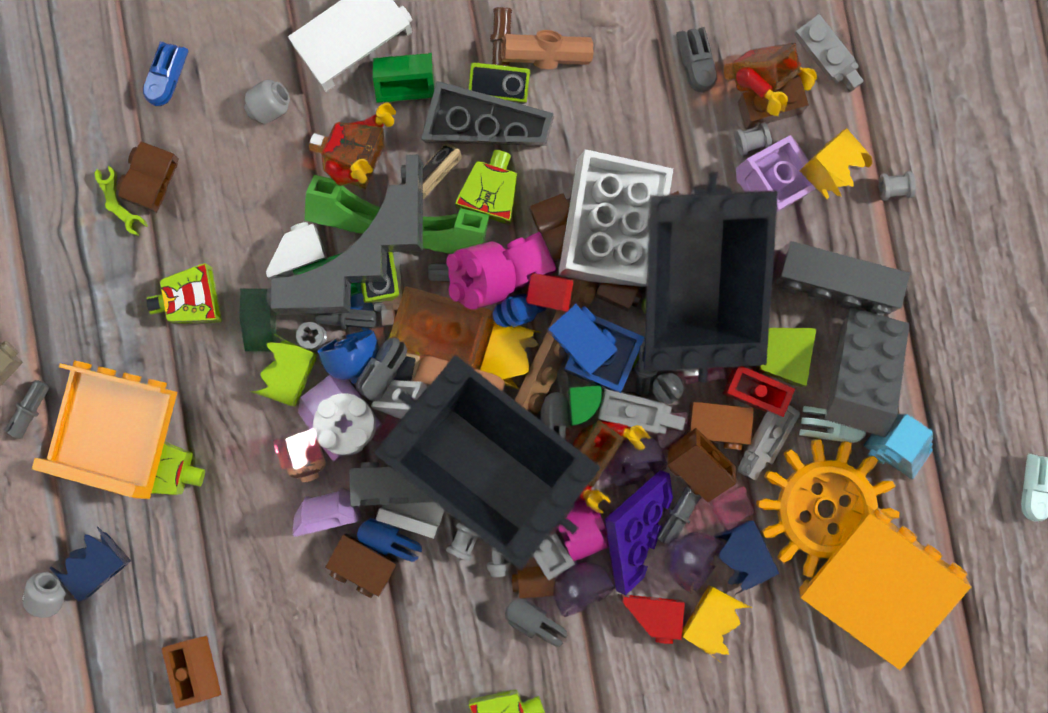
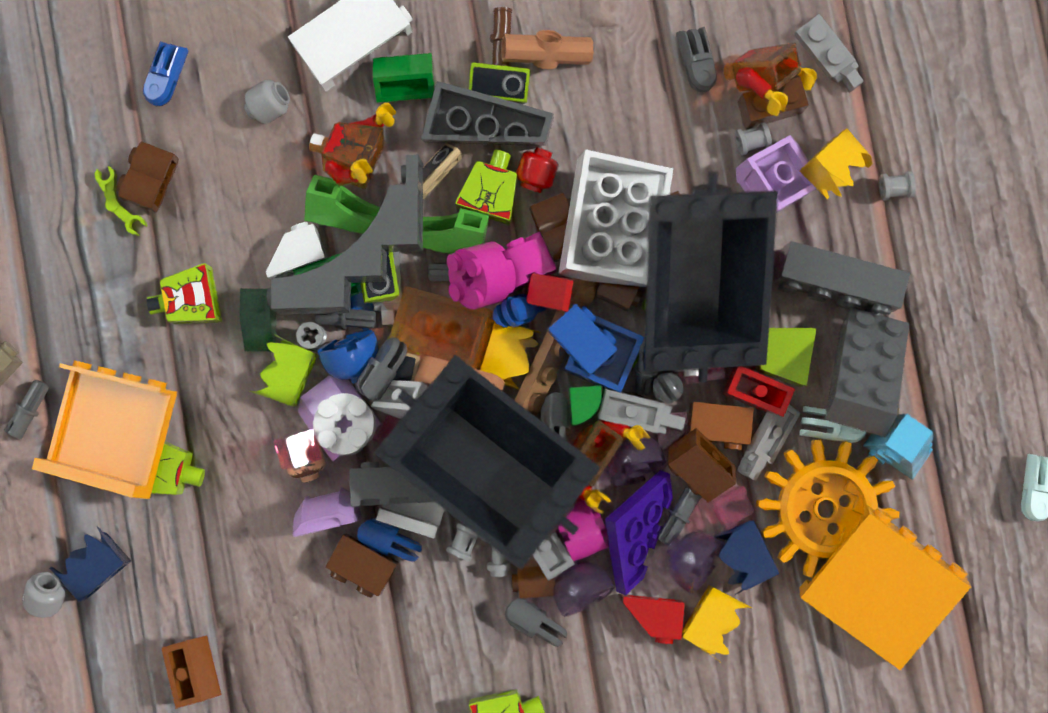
none -> red head [516,147,559,193]

